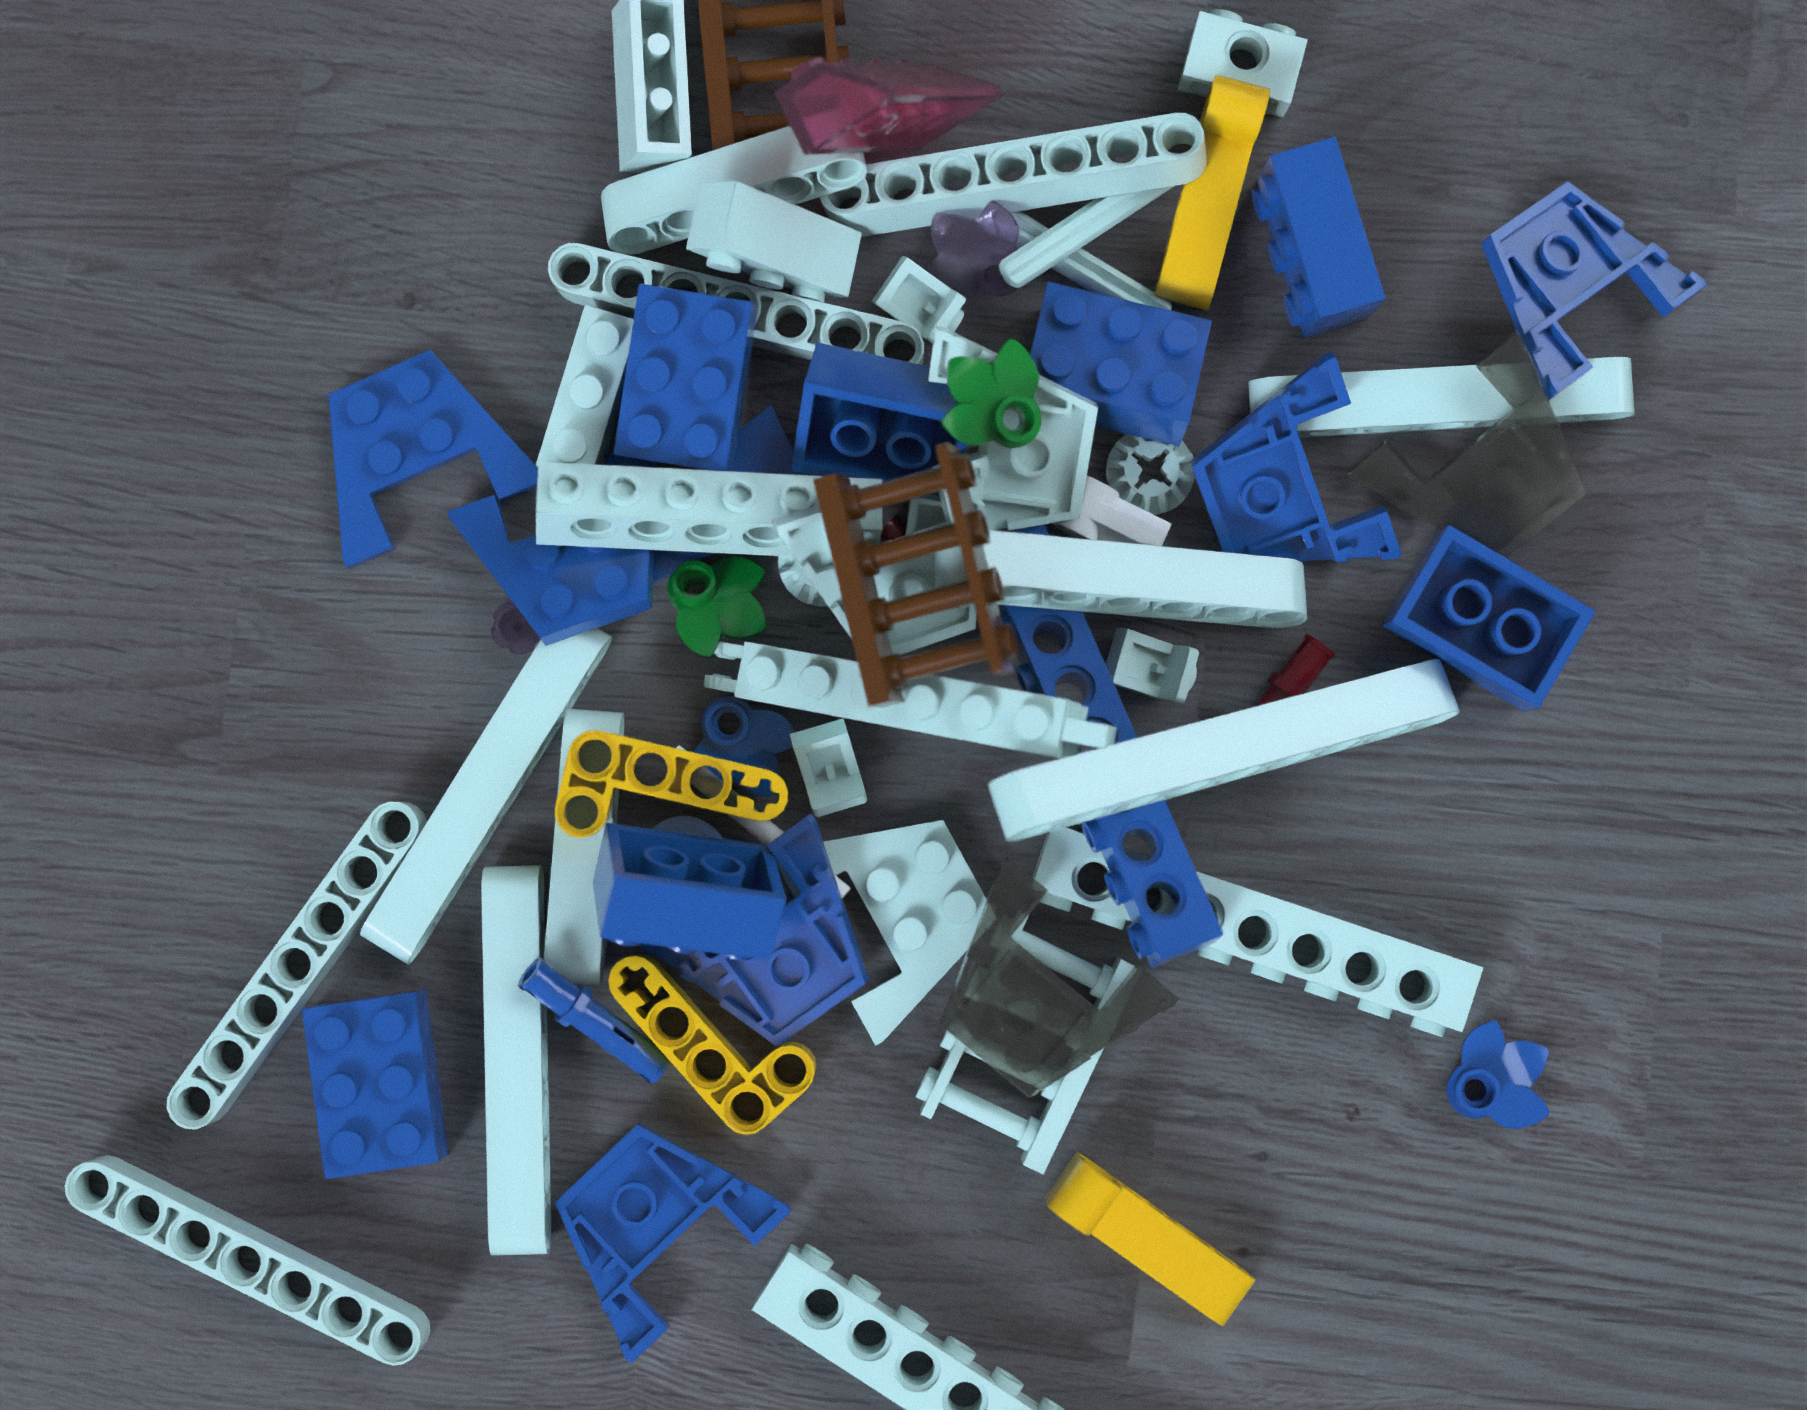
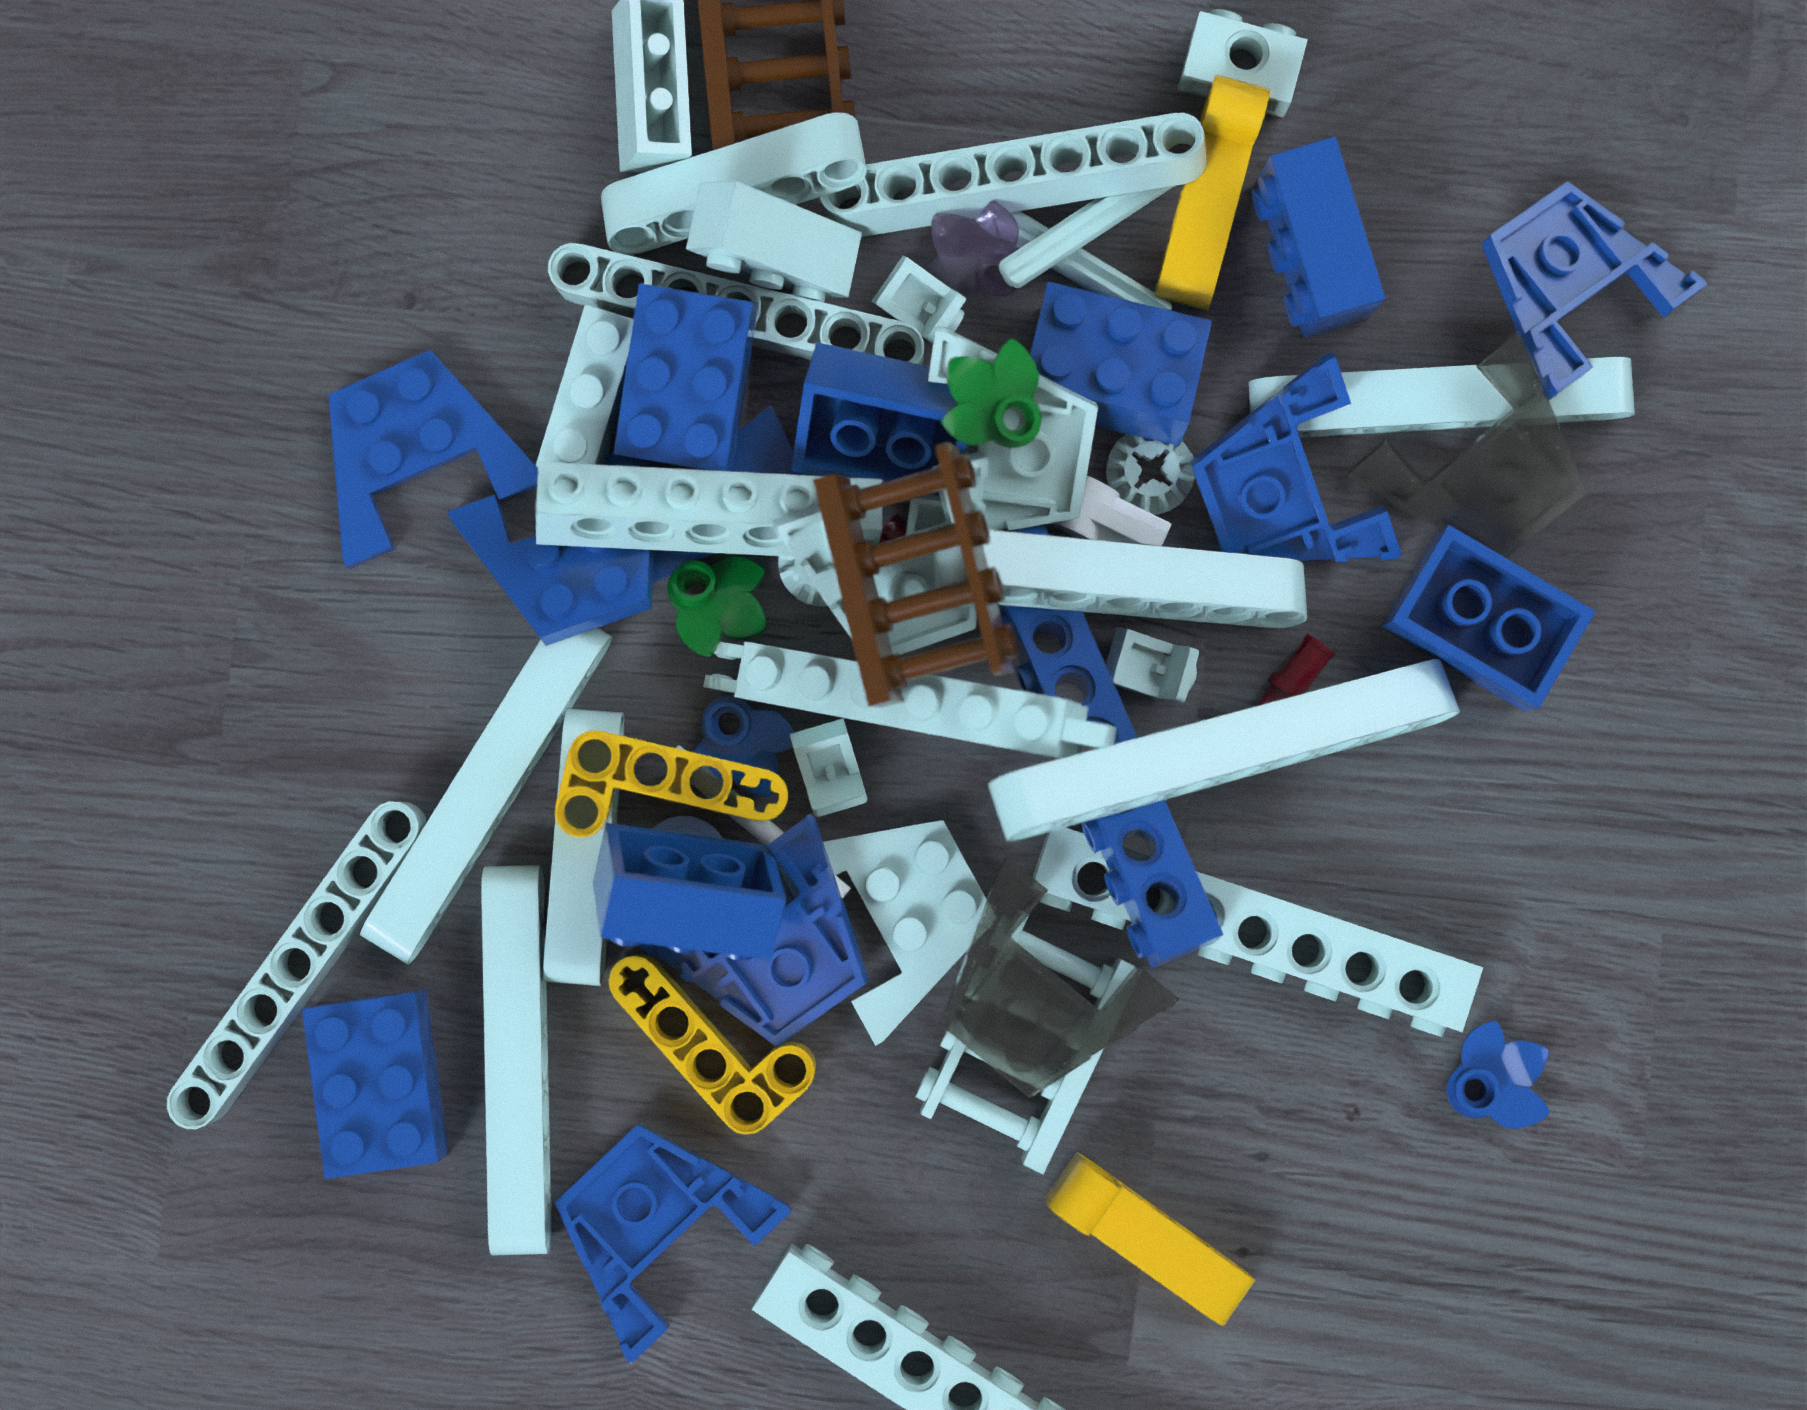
light aqua beam [65,1155,430,1366] -> none
clear purple plate [491,602,541,655] -> none
blue pin [518,958,670,1084] -> none
clear pink slope [775,58,1004,155] -> none

